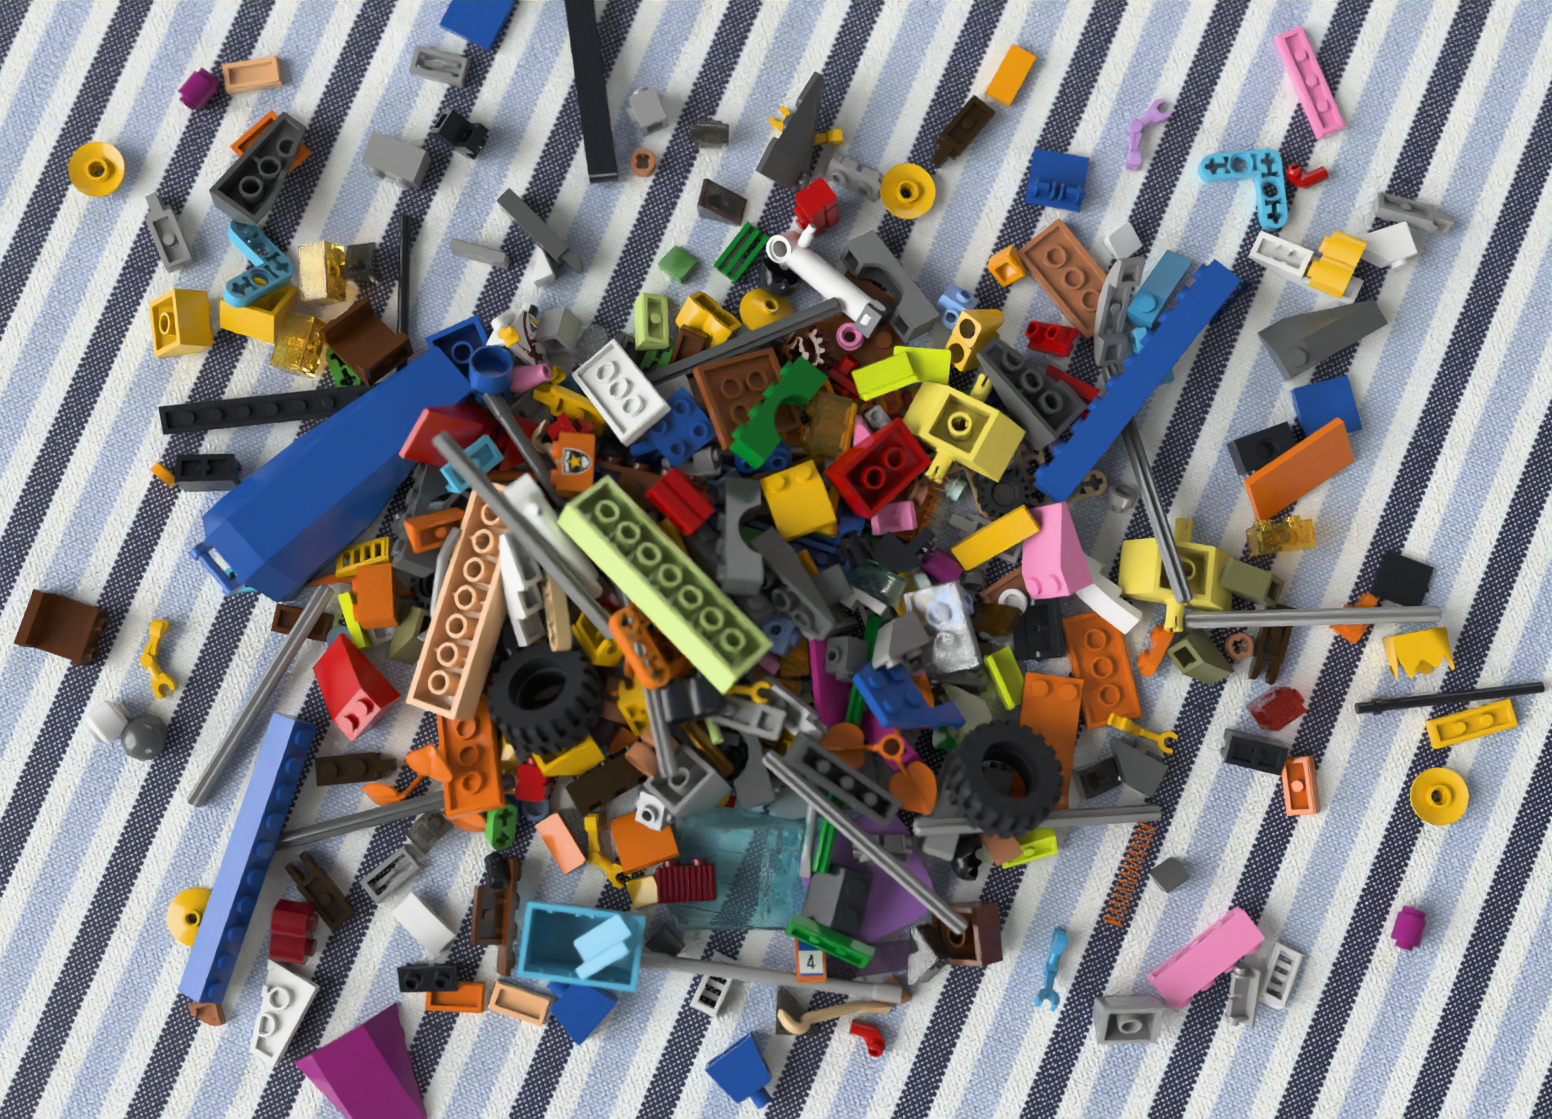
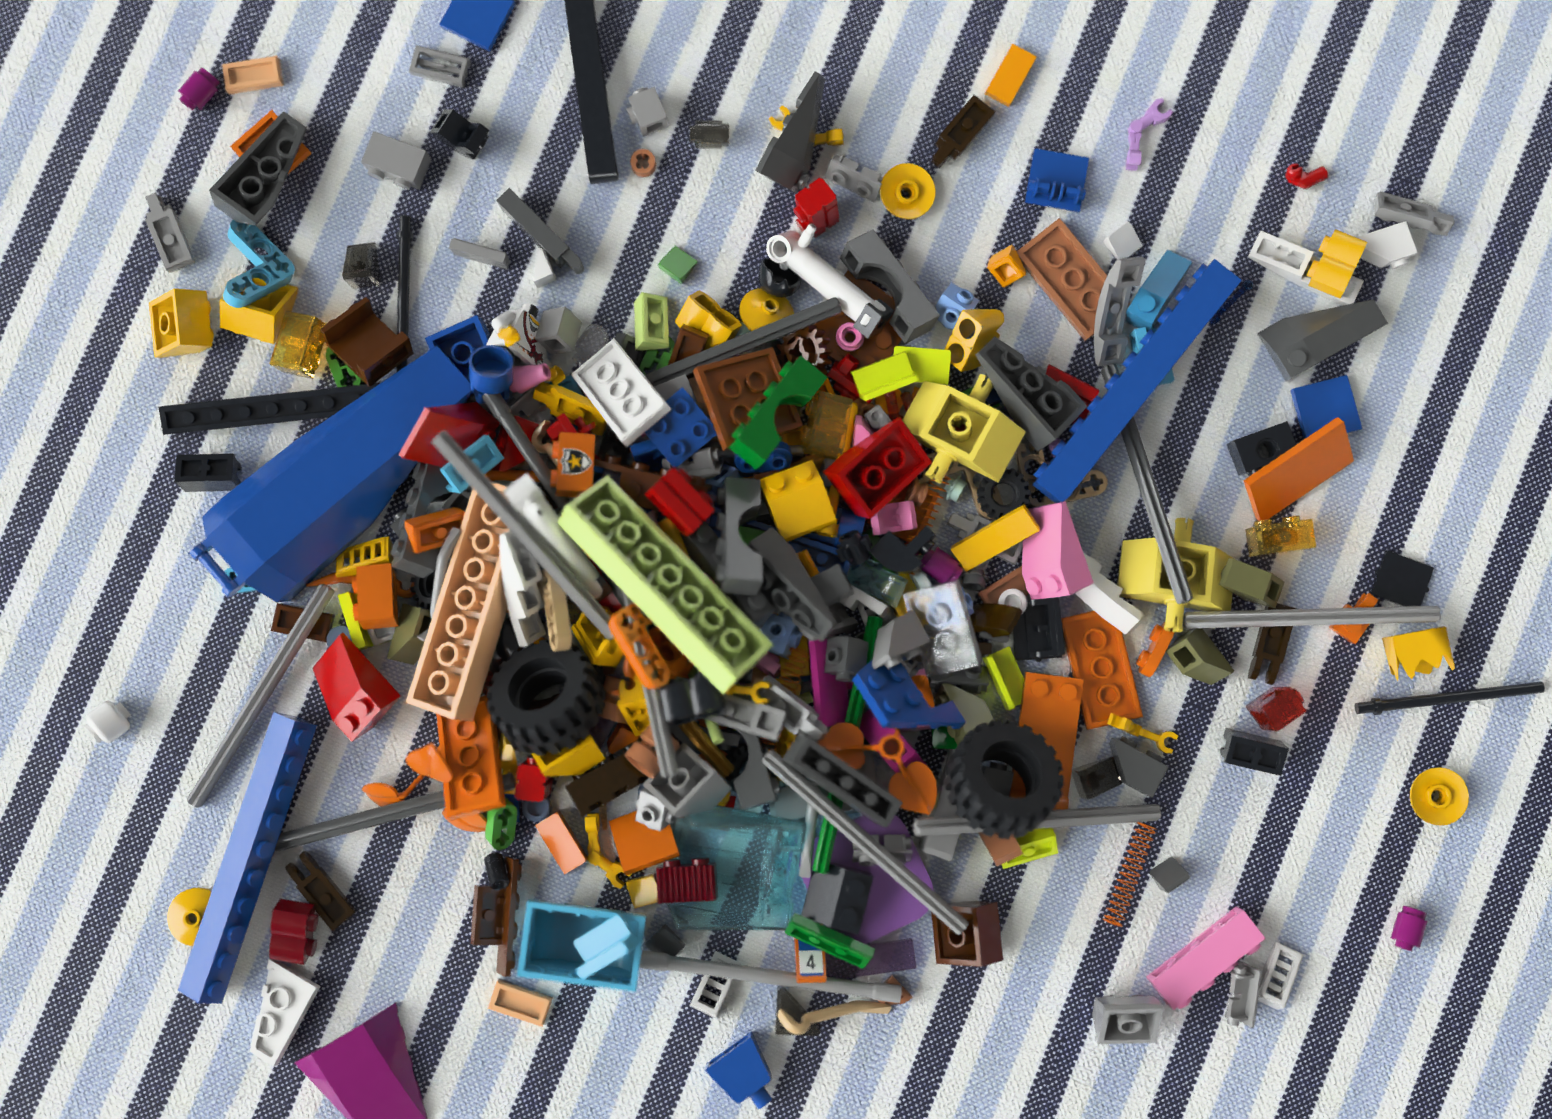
reddish brown panel [14,589,109,666] -> none
yellow dish [68,141,126,197] -> none
dark grey hair [121,714,168,761] -> none
yellow piece [140,618,179,699] -> none
light orange tile [150,462,176,488] -> none
nougat tile [188,1002,226,1026] -> none
clear yellow brick [298,240,346,307] -> none
dark brown hinge [315,752,397,787] -> none
light grey tile [359,844,424,904] -> none
white slope [392,891,456,956] -> none
black hinge [397,962,460,993] -> none
clear smoke bracket [406,809,454,855] -> none
orange tile [425,981,486,1013] -> none
blue torso [546,981,619,1046] -> none
clear smoke slope [697,178,747,226] -> none
green tile [713,221,770,284] -> none
red arm [849,1019,886,1057] -> none
clear smoke slope [908,923,954,985] -> none
black hair [949,835,983,881] -> none
red hips [1025,321,1080,358] -> none
dark azure piece [1035,928,1069,1012] -> none
light grey tile [1106,484,1138,513] -> none
medium azure beam [1197,149,1288,232] -> none
nougat bush [1224,633,1253,659] -> none
bright pink tile [1274,26,1346,139] -> none
orange slope [1282,755,1321,816] -> none
yellow tile [1425,698,1519,749] -> none

